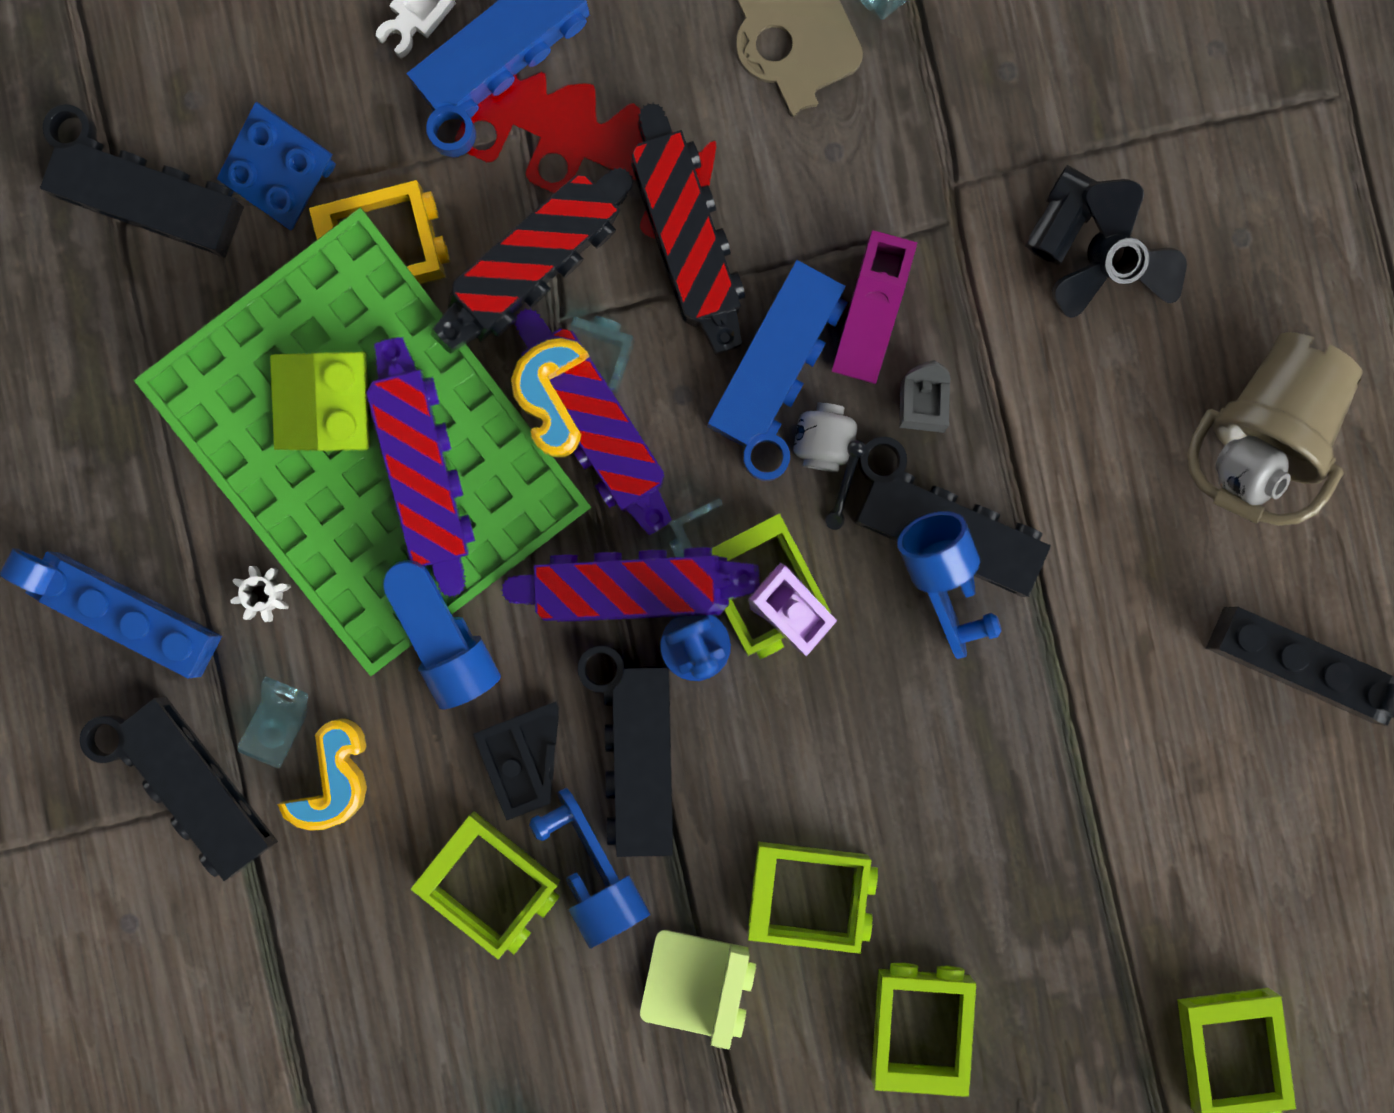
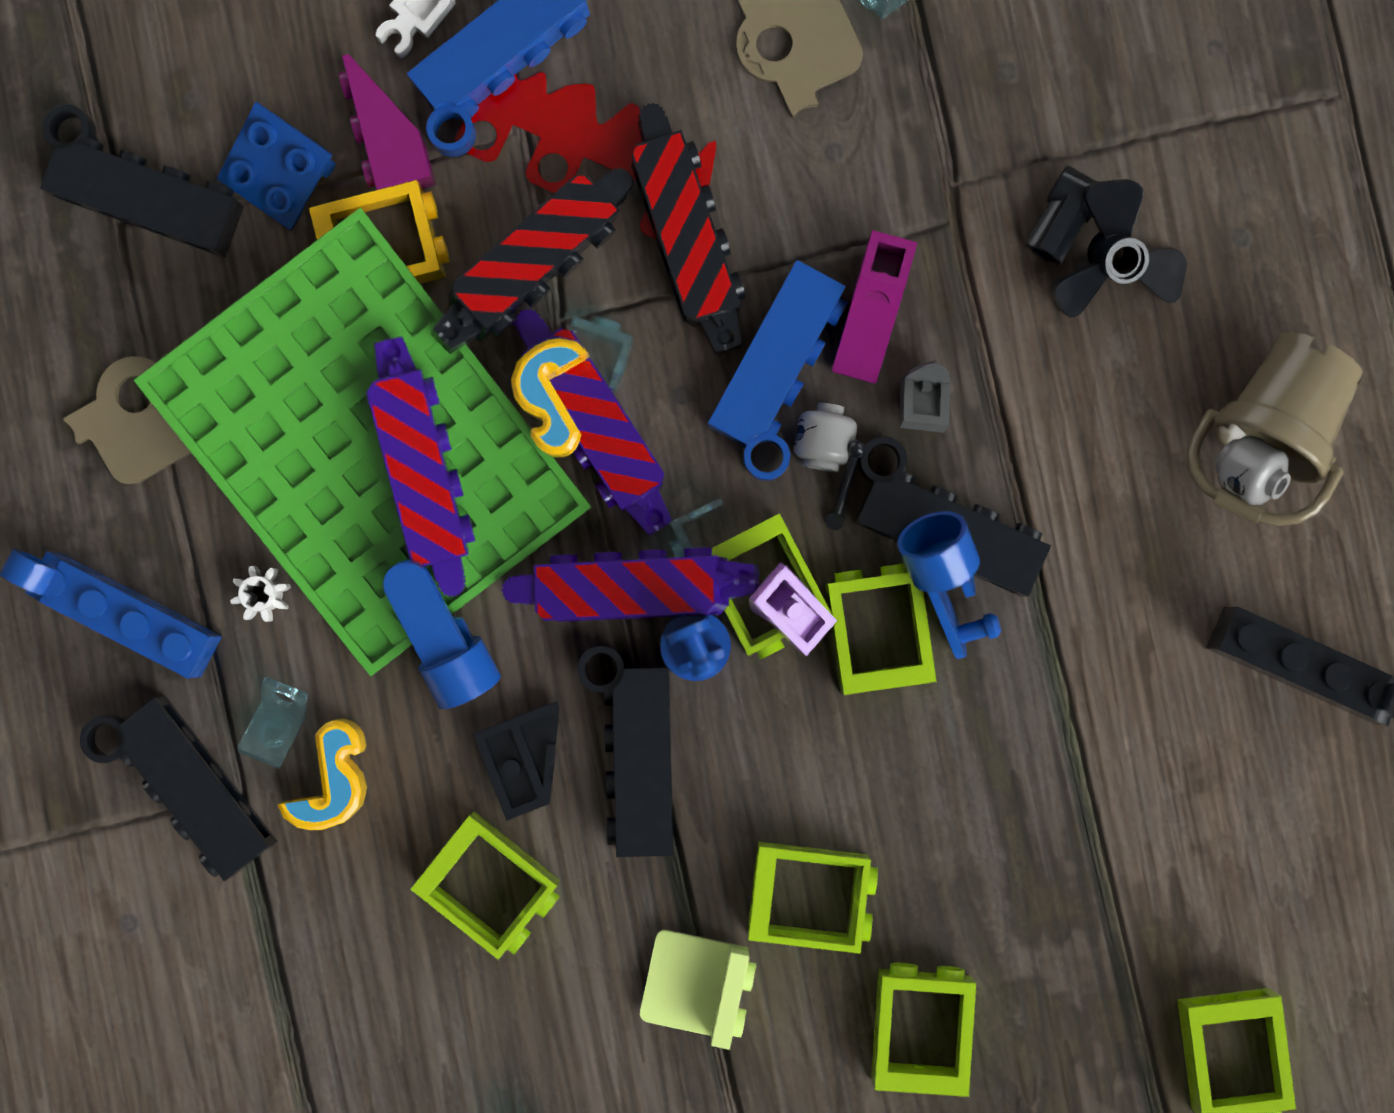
lime slope [270,352,370,451] -> none
blue piece [529,788,651,949] -> none
none -> dark tan piece [63,356,191,485]
none -> magenta slope [338,54,436,190]
none -> lime window [825,563,937,695]

